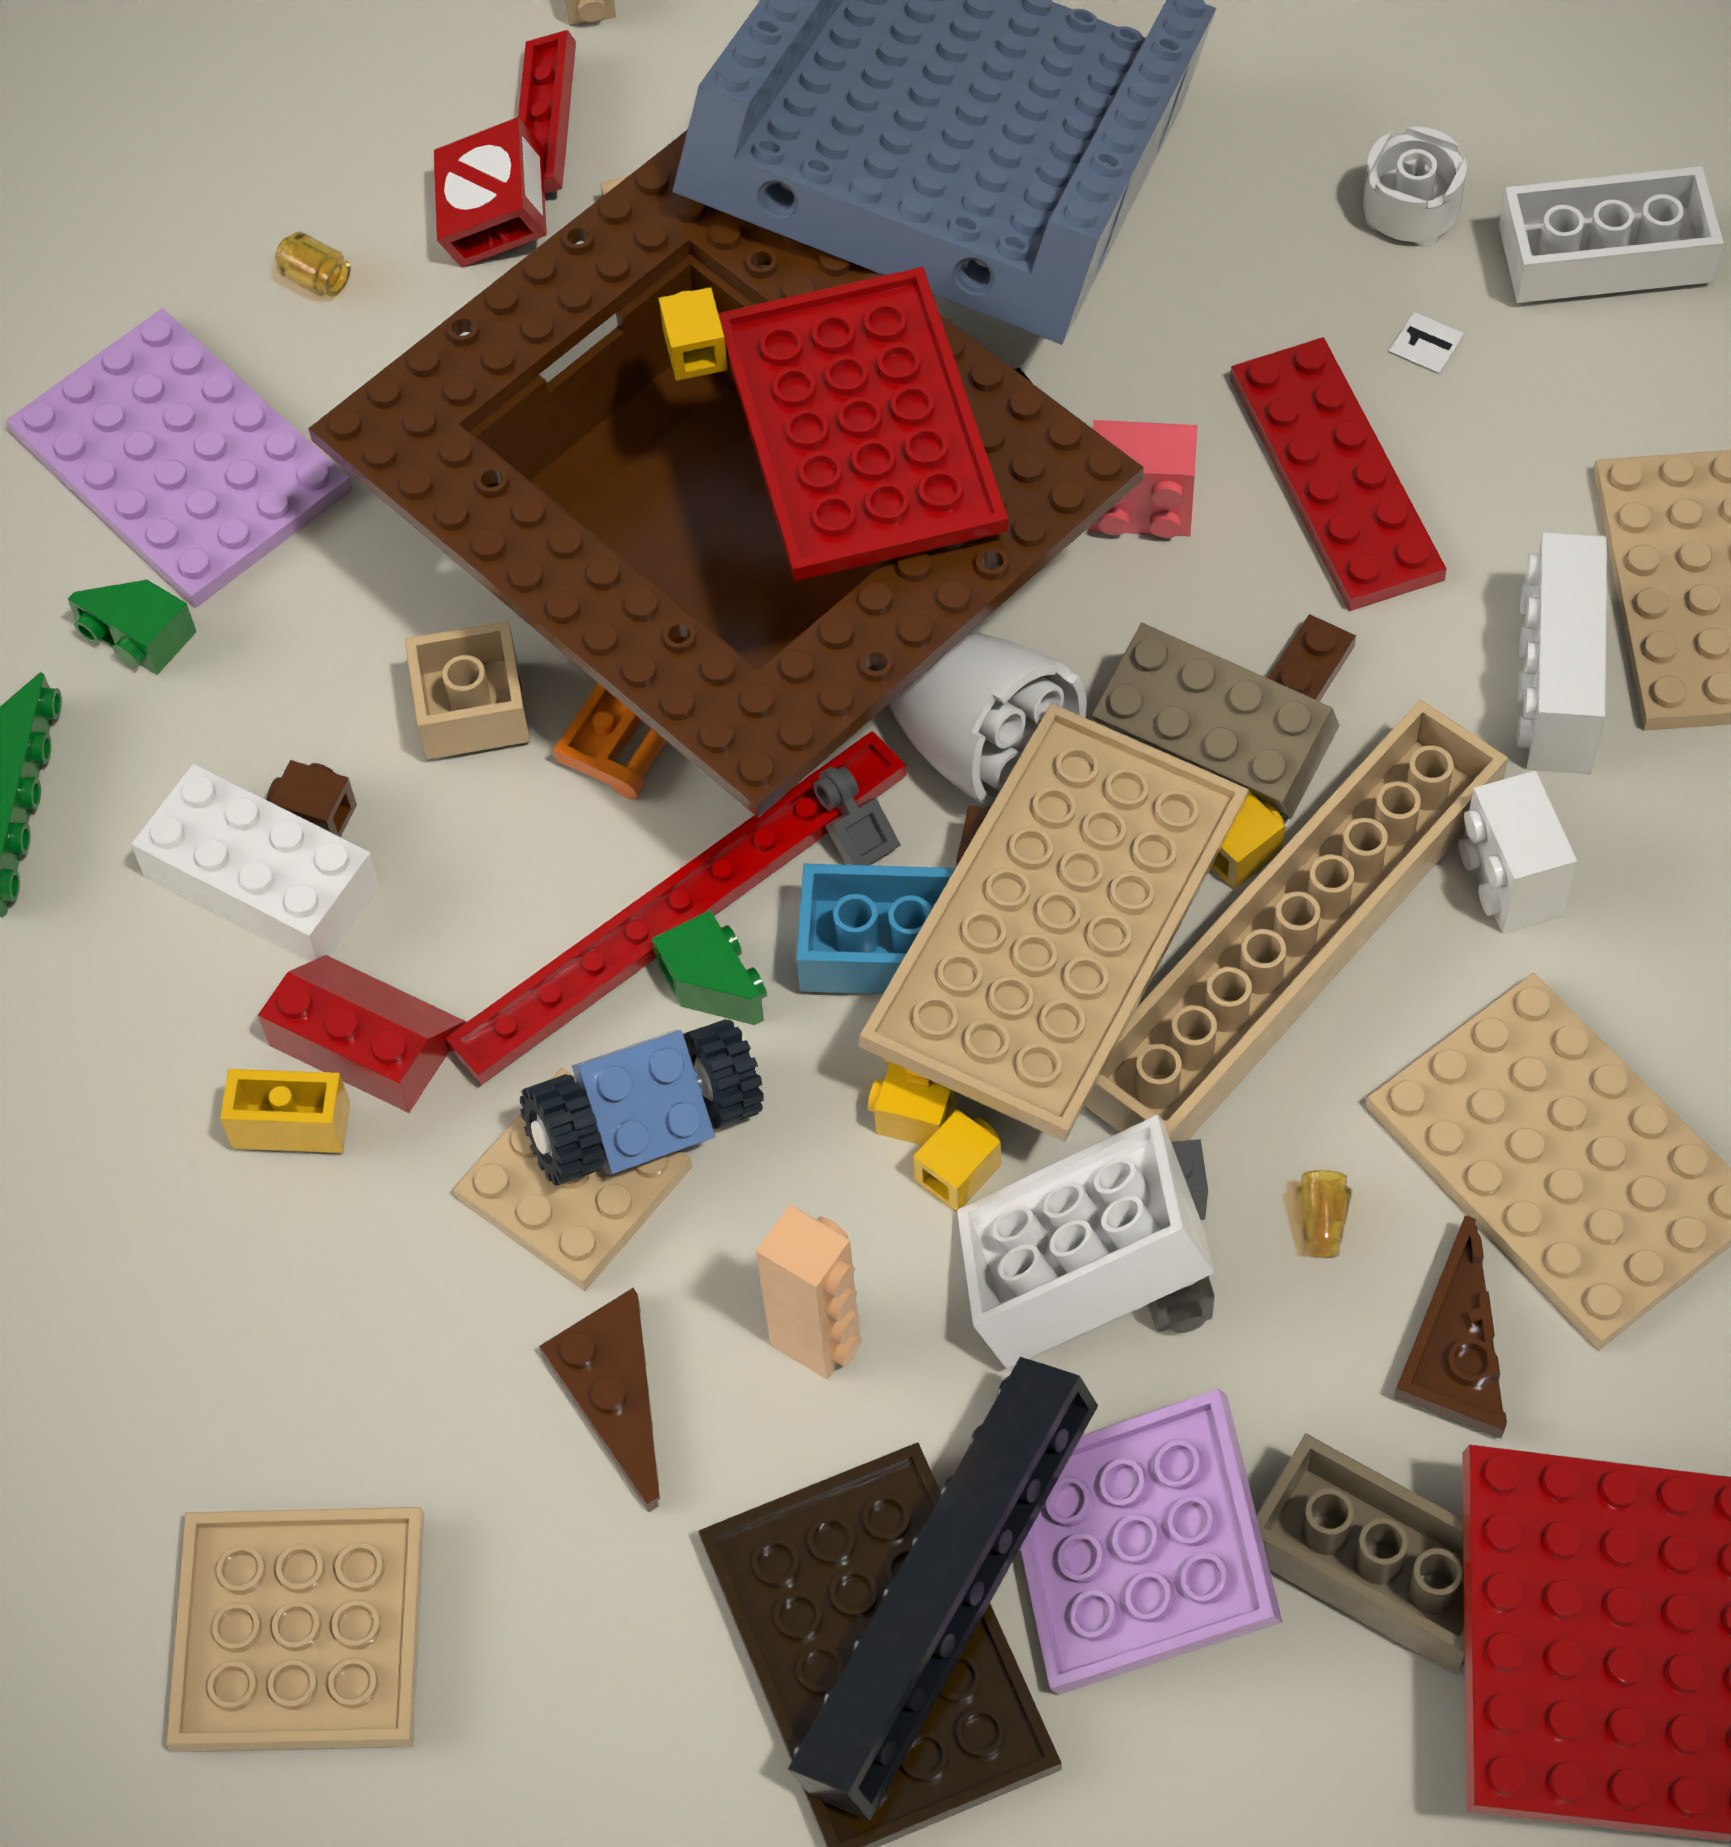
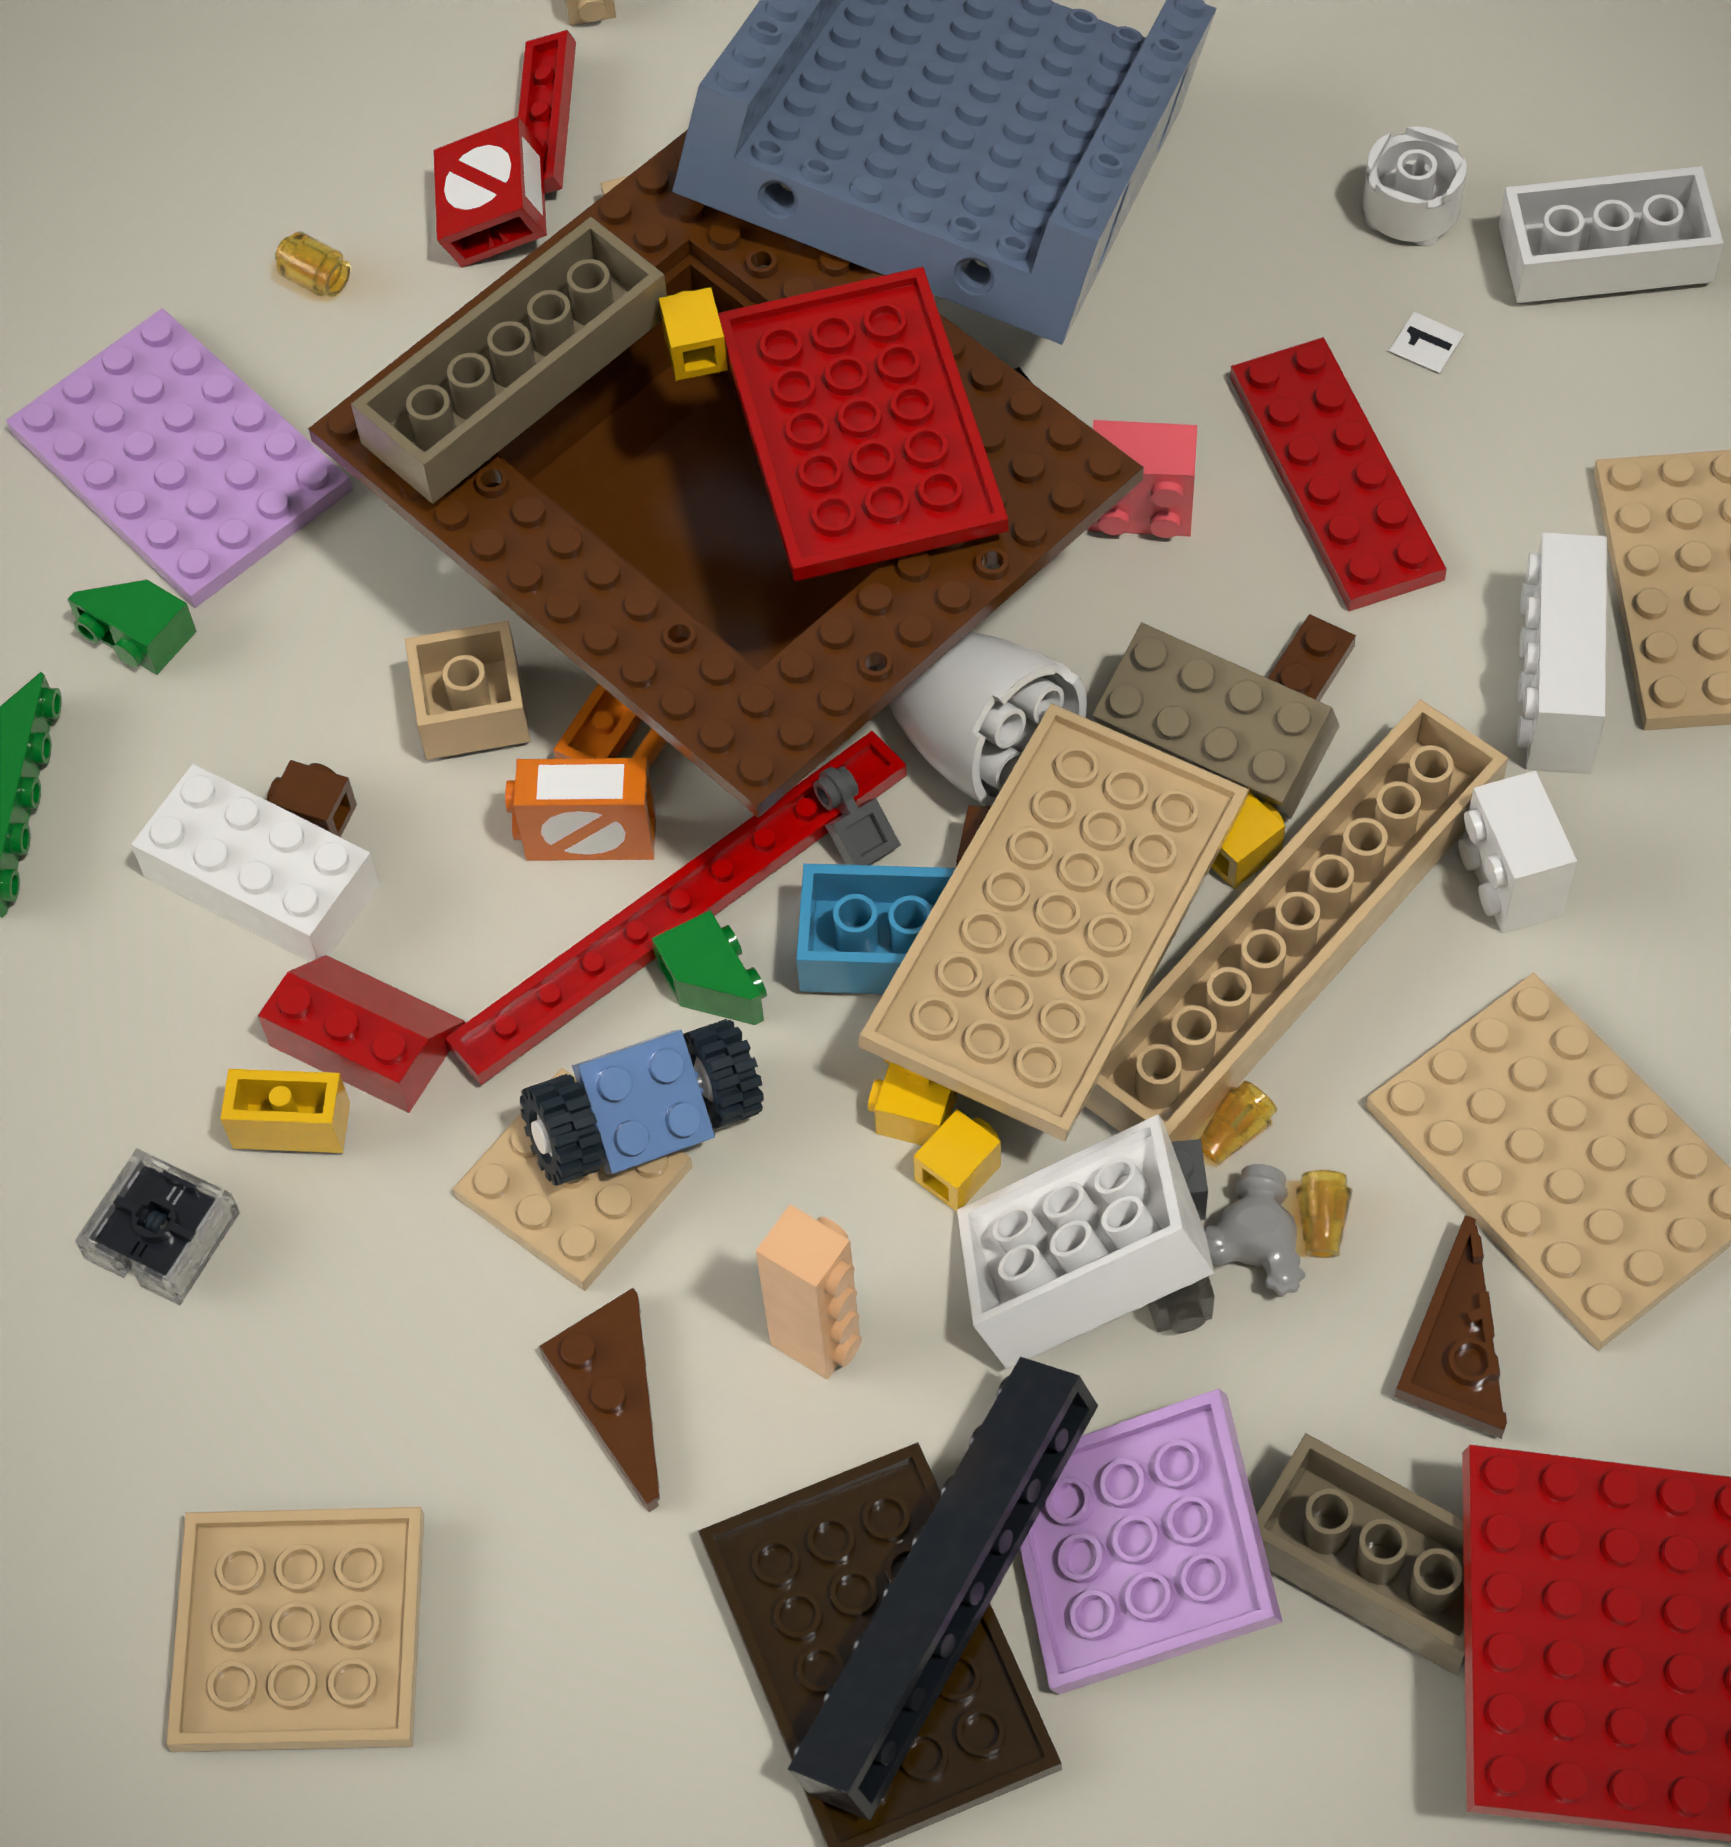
none -> piece [75,1148,240,1306]
none -> dark tan brick [351,217,667,504]
none -> orange brick [505,758,656,861]
none -> clear yellow cone [1199,1080,1278,1165]
none -> light grey animal [1204,1164,1305,1296]

